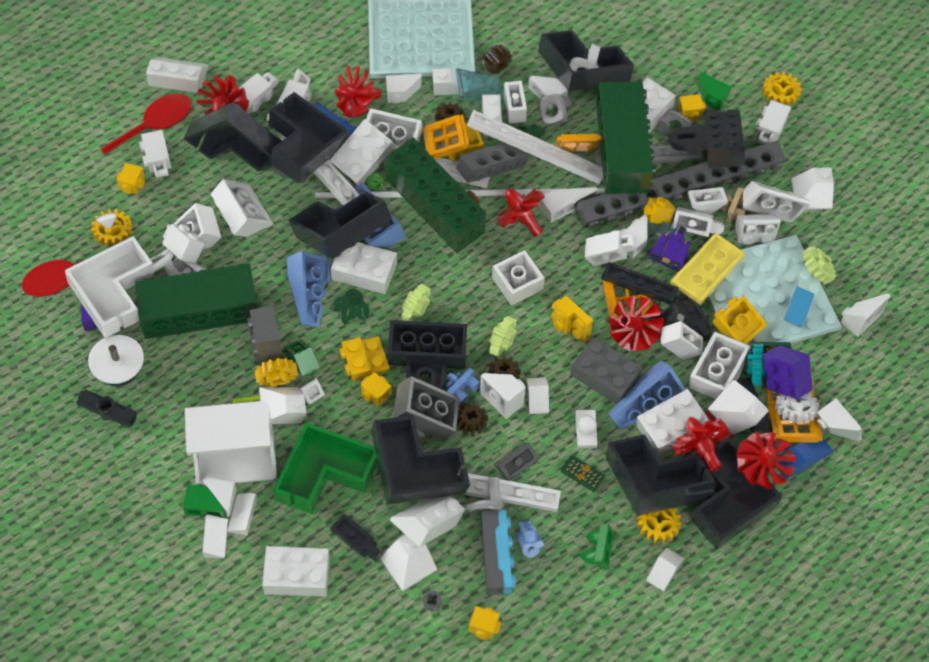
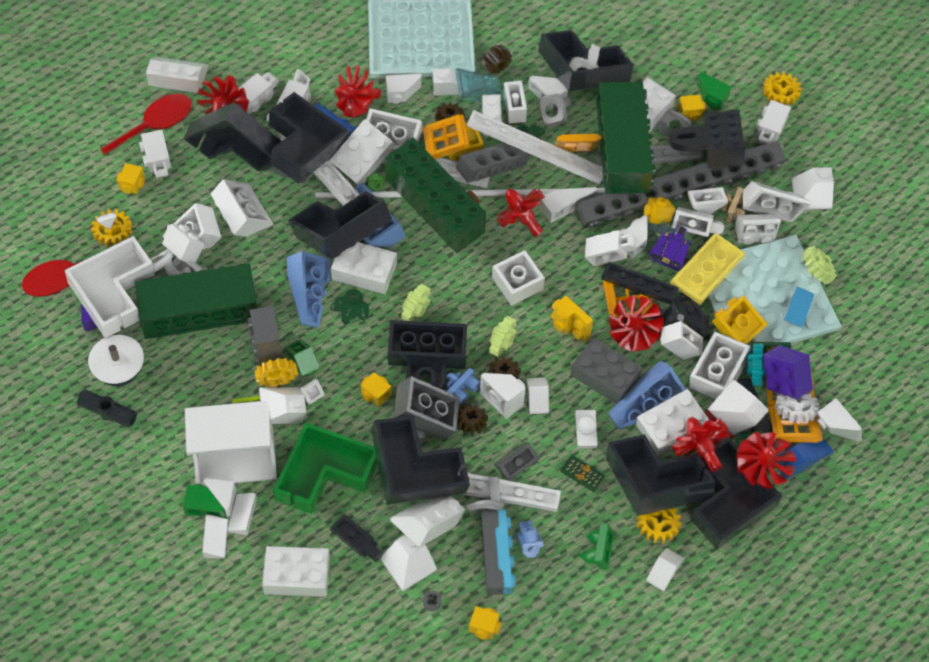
yellow plate [339,336,390,381] -> none
white slope [840,293,890,337] -> none

